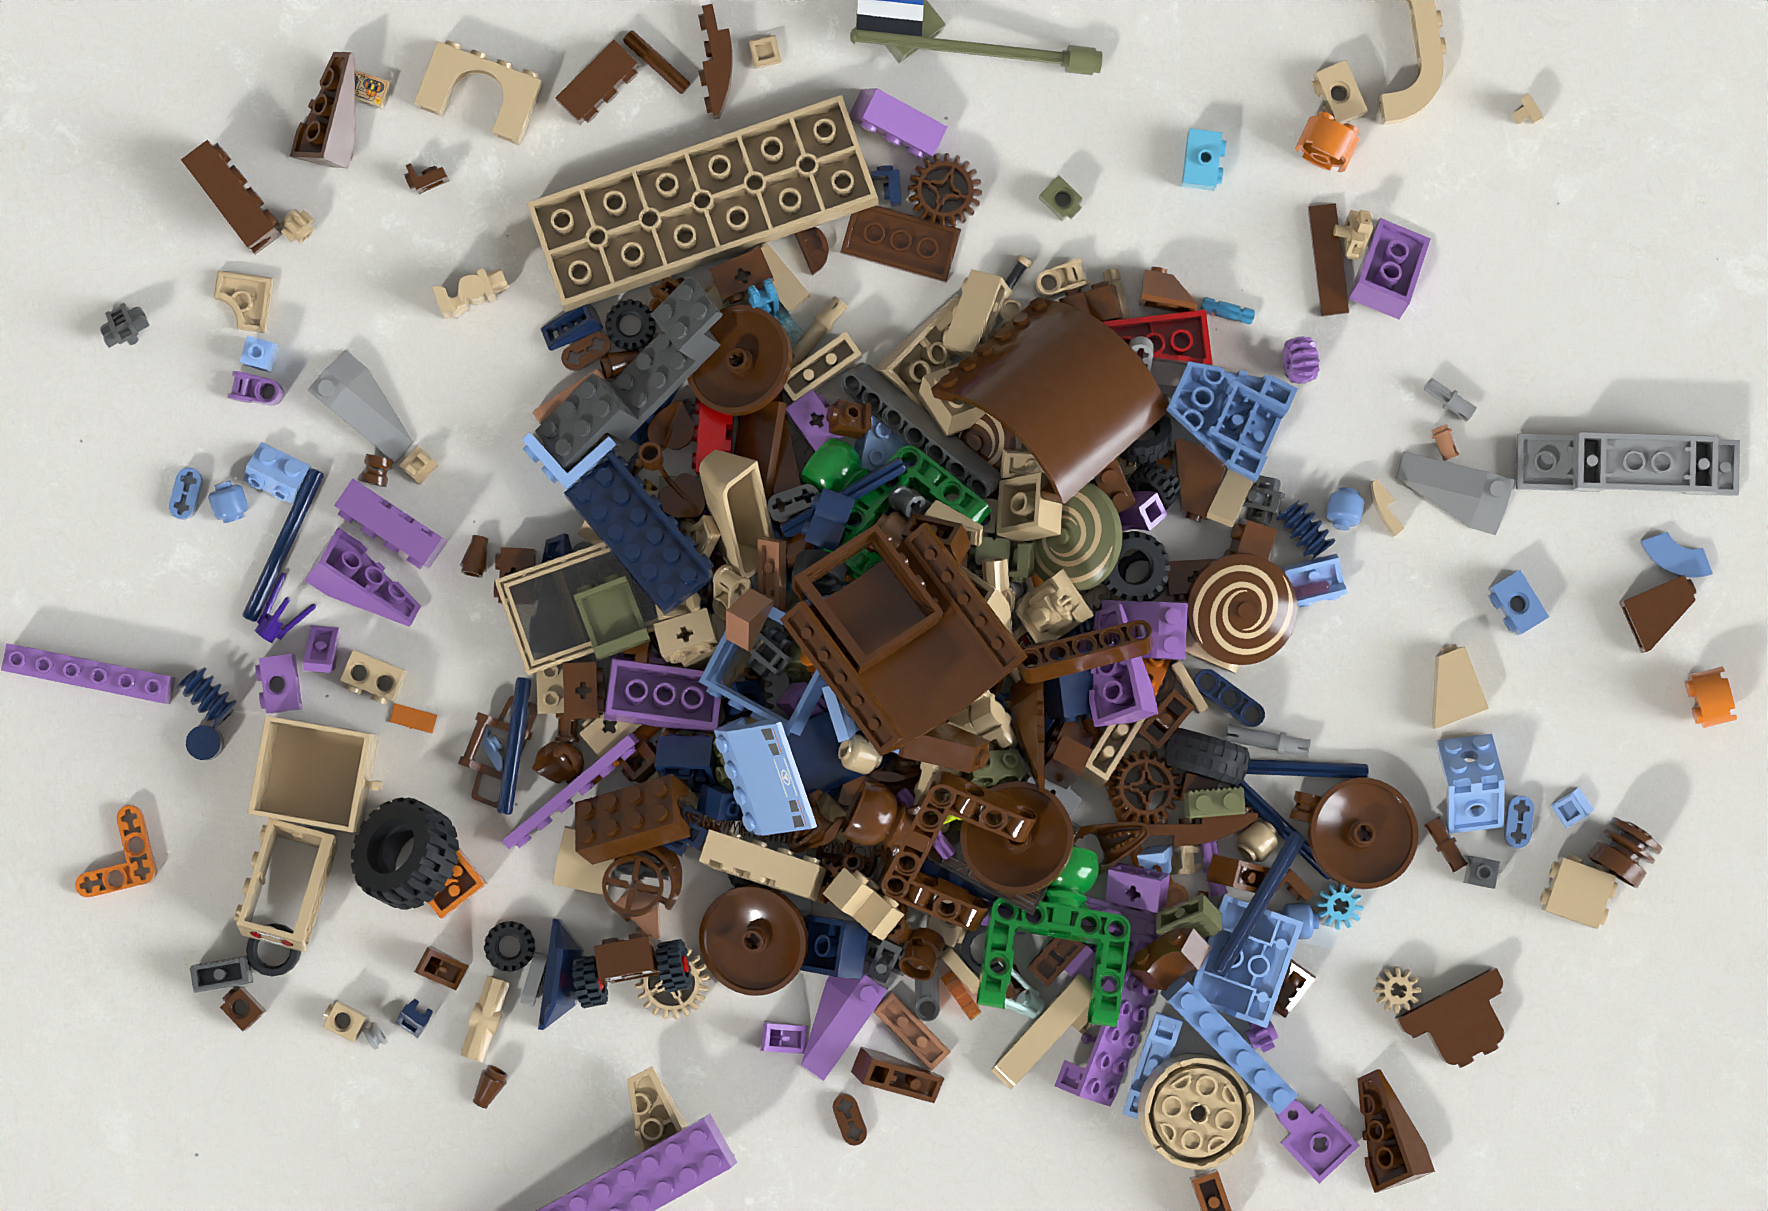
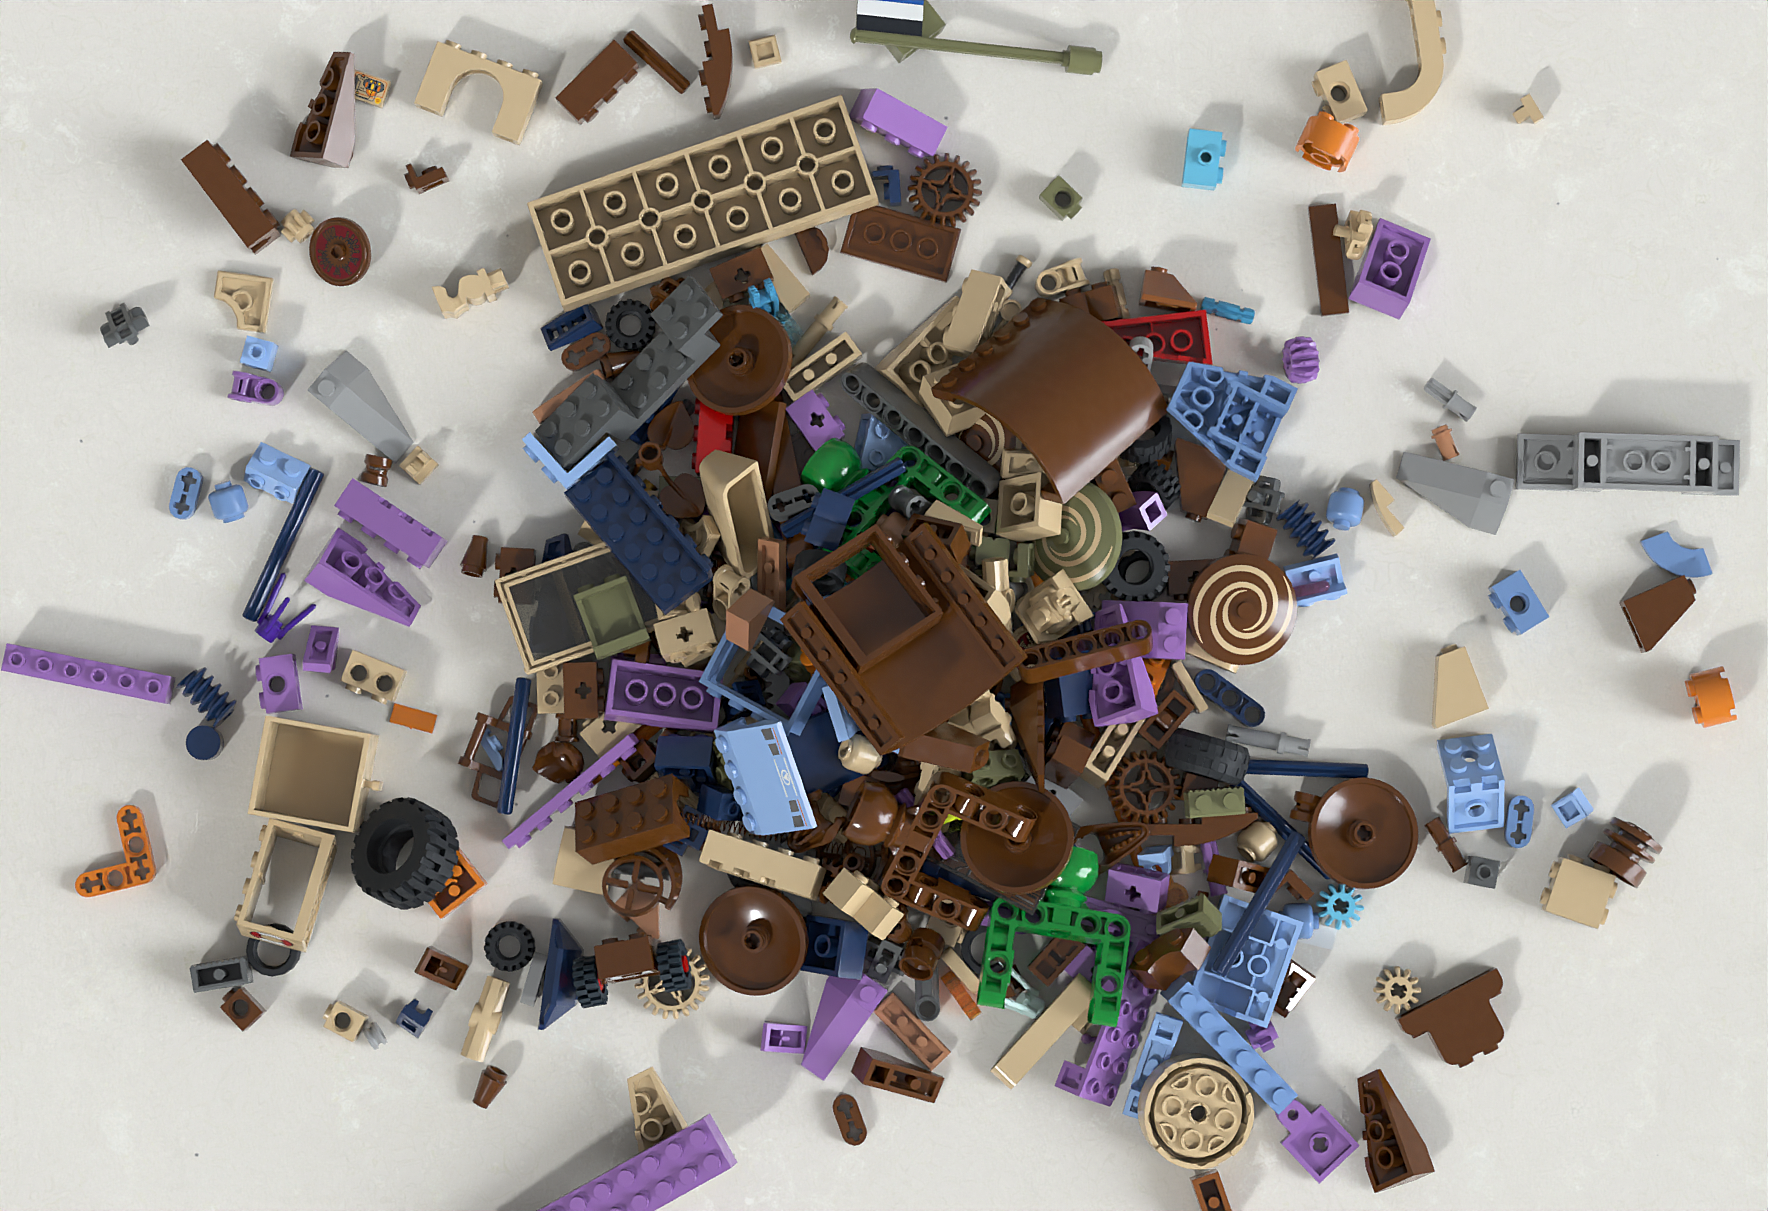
reddish brown brick [826,399,871,440] -> none
none -> reddish brown shield [309,217,371,286]

